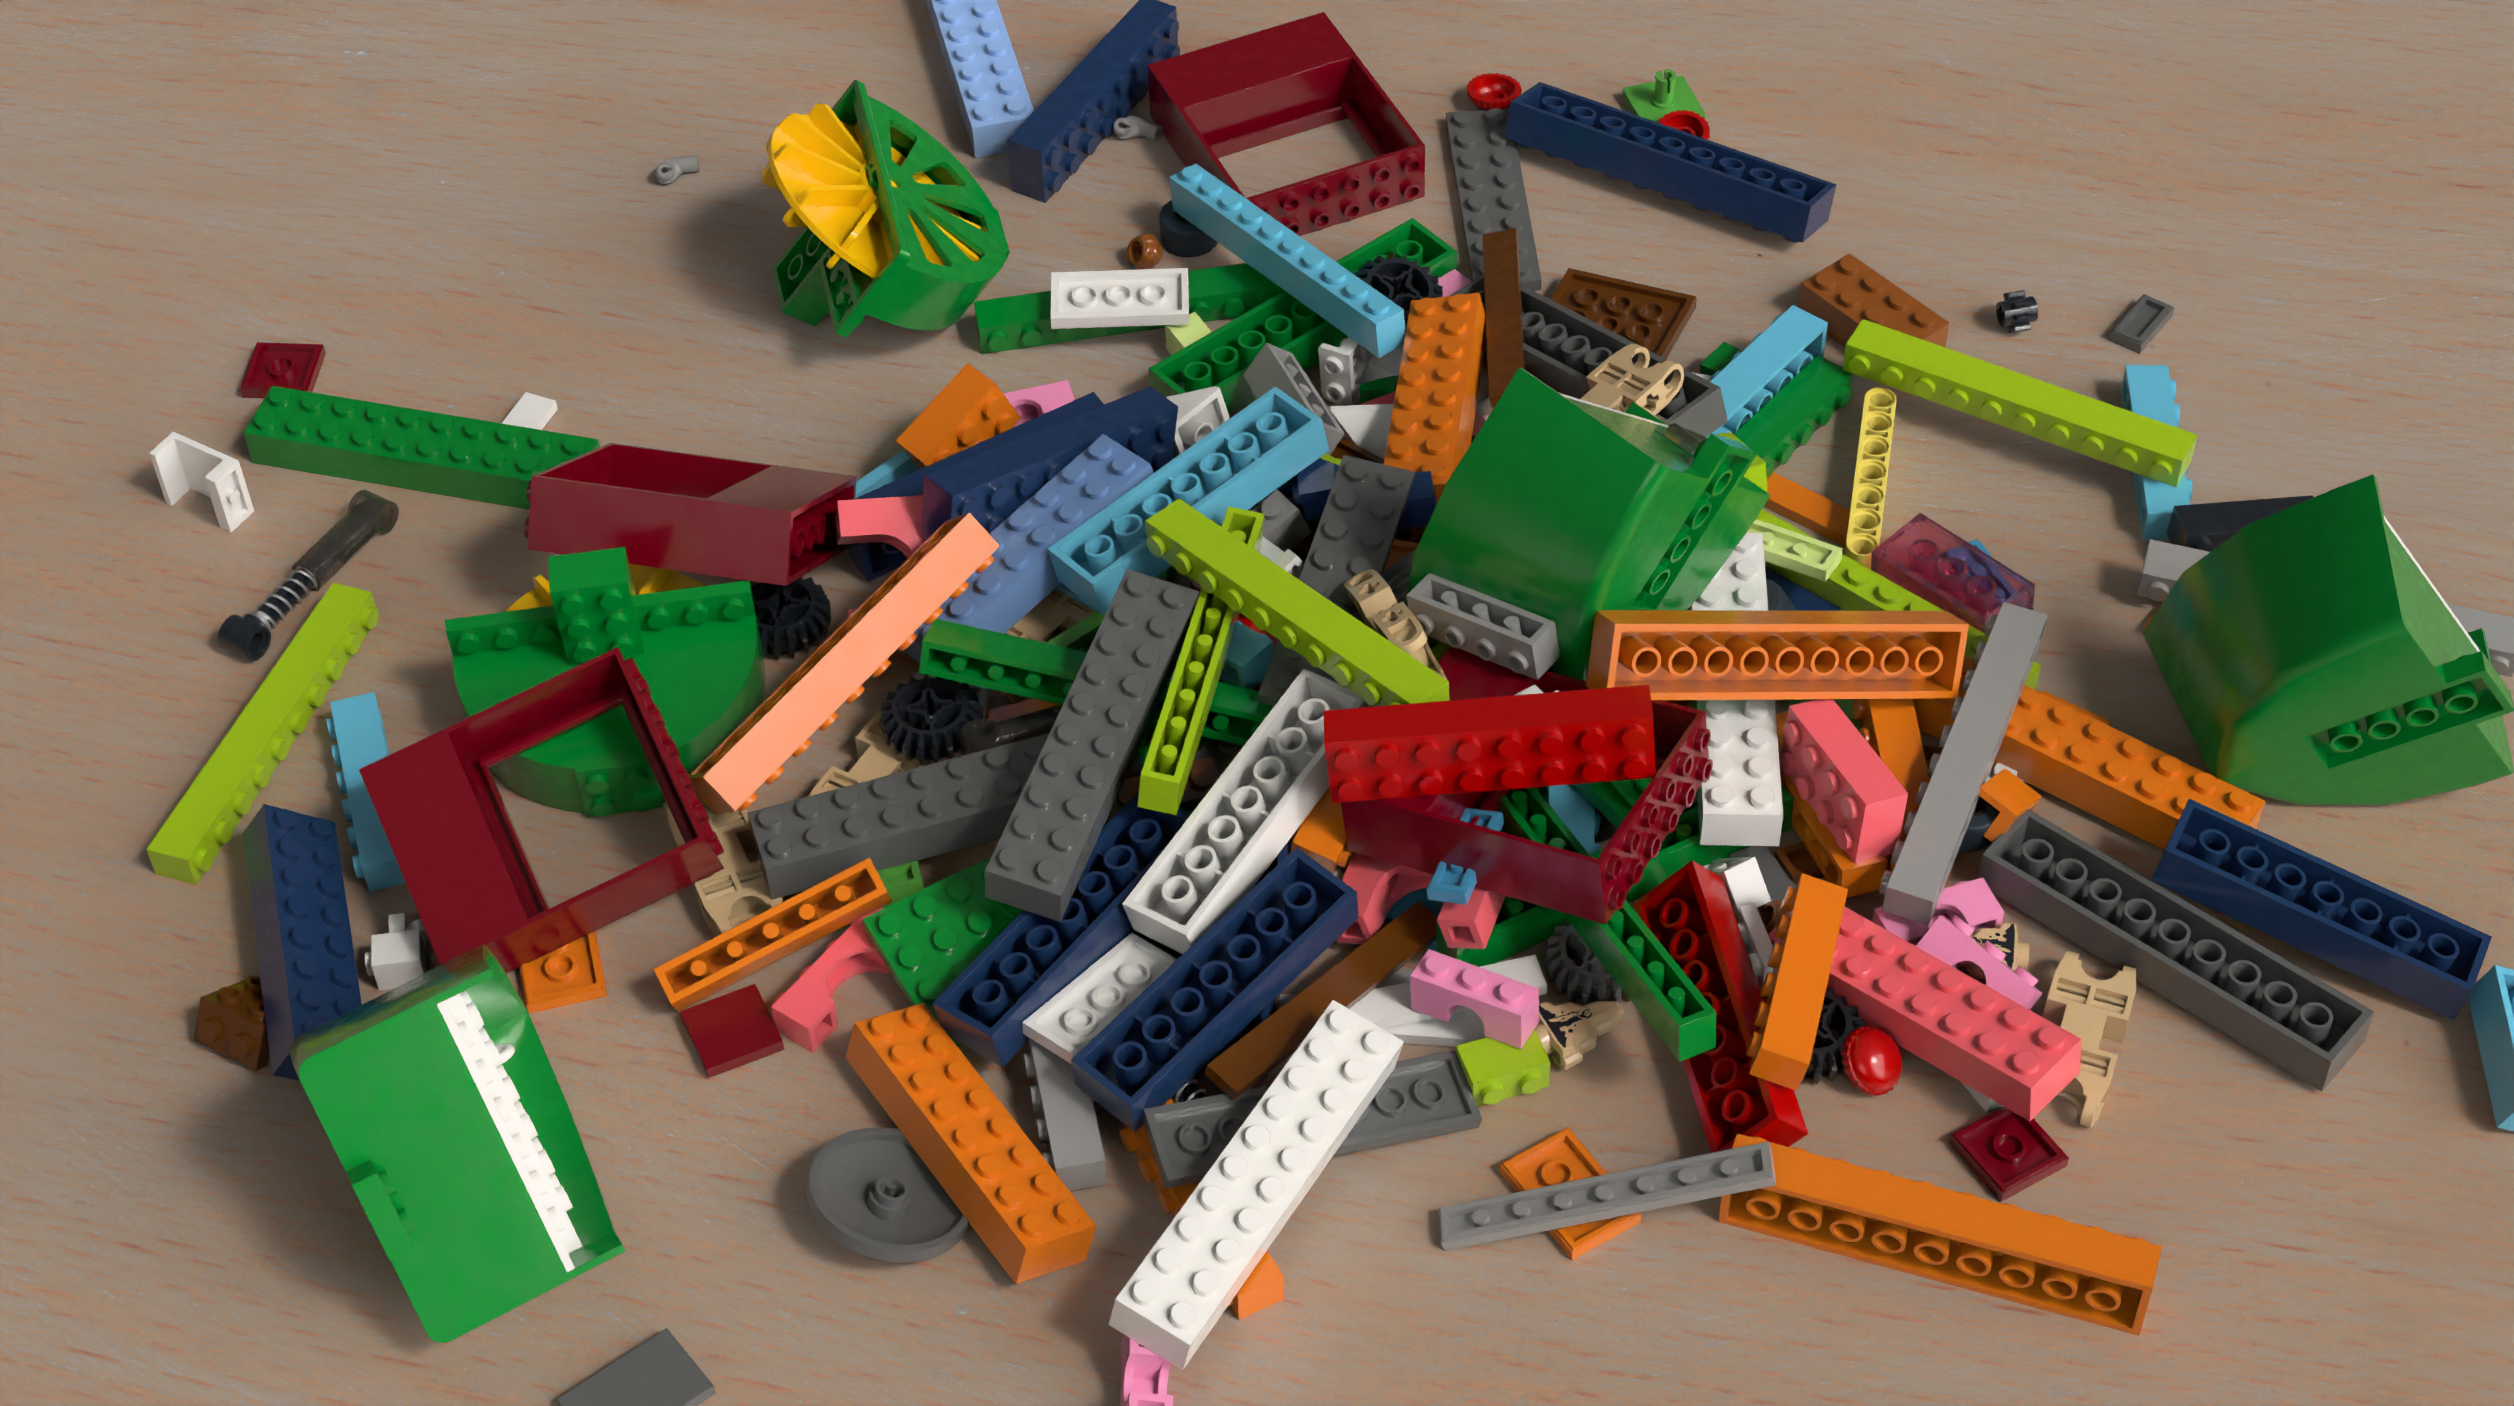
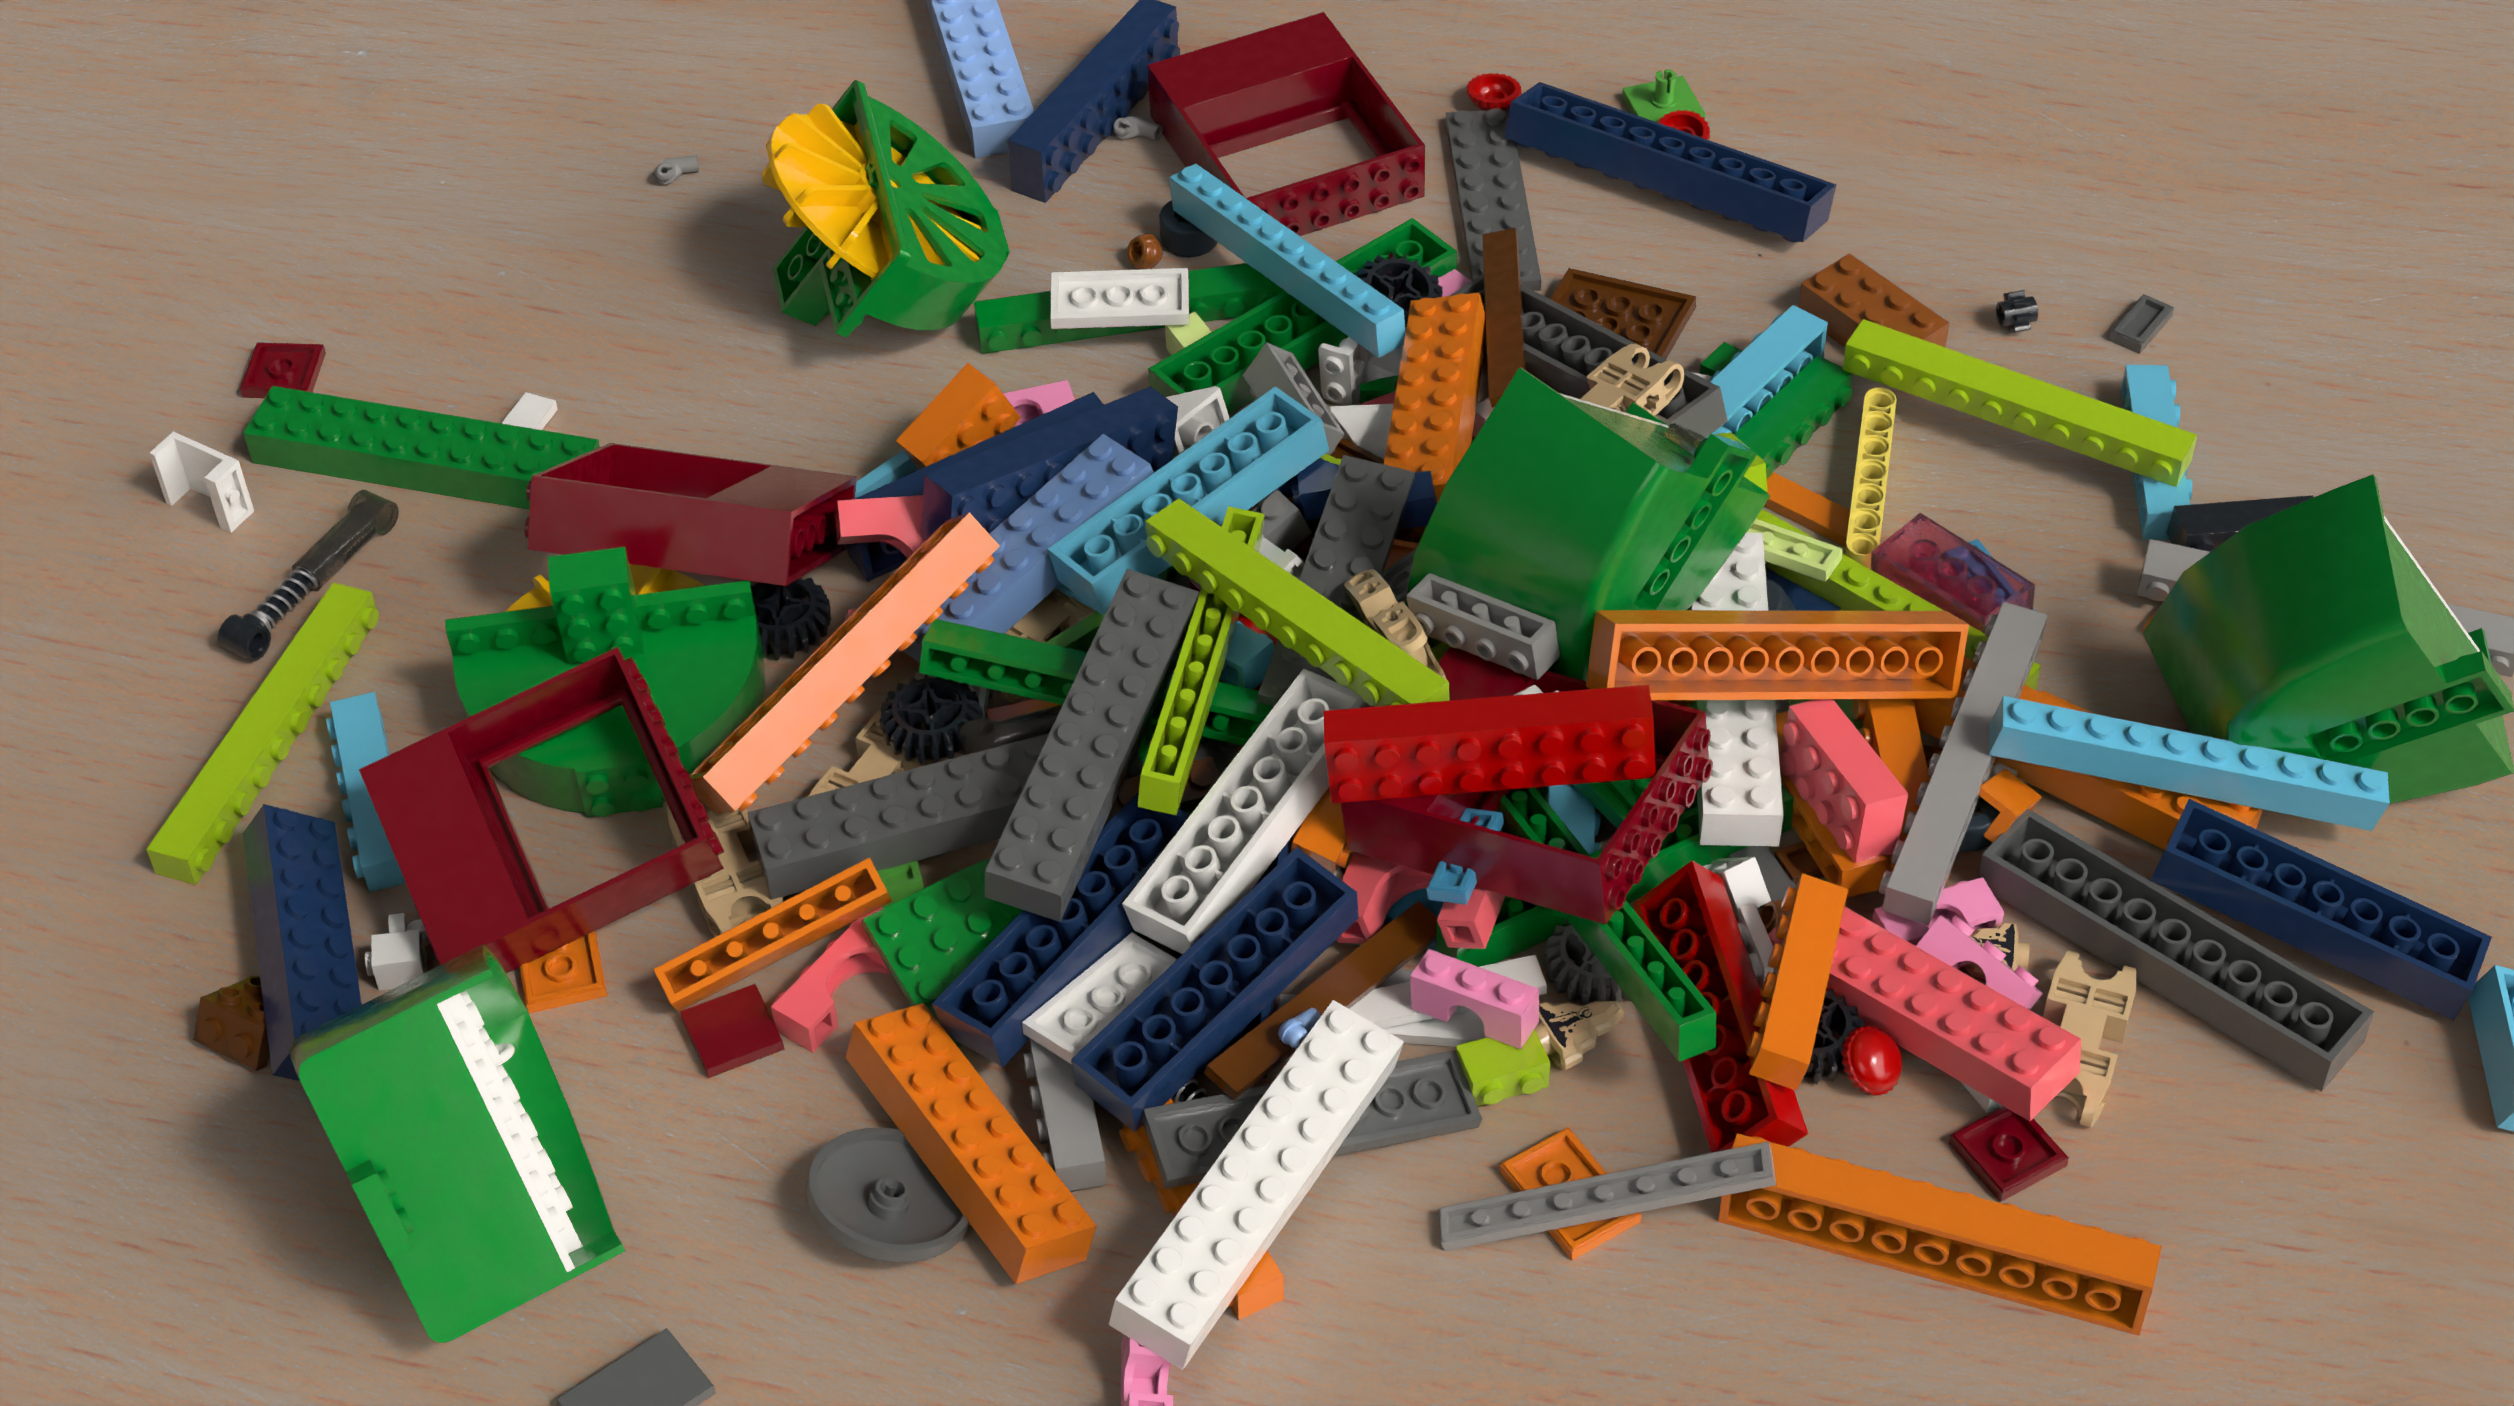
none -> light blue arm [1278,1007,1321,1048]
none -> medium azure brick [1989,696,2390,831]

